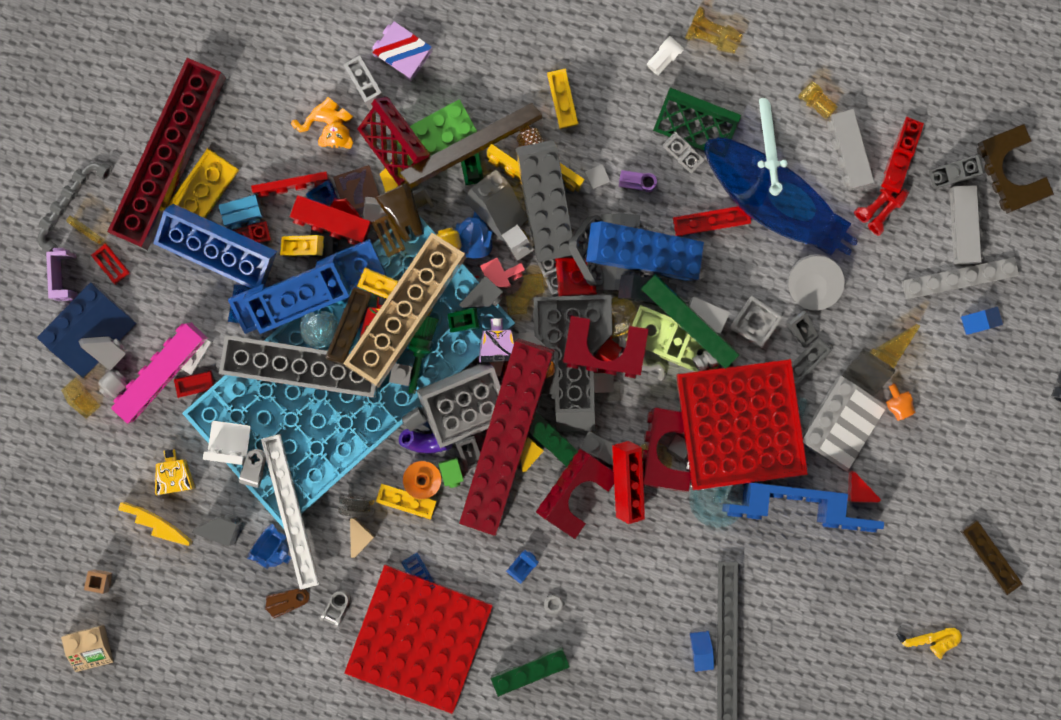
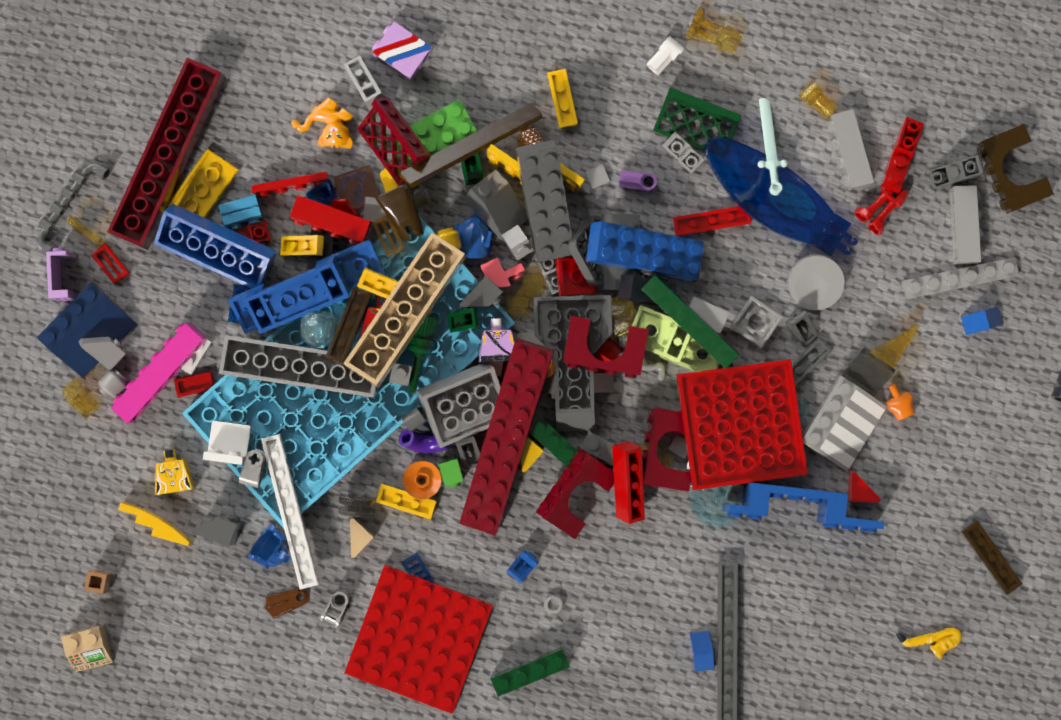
light grey wheel [692,351,718,371] -> none

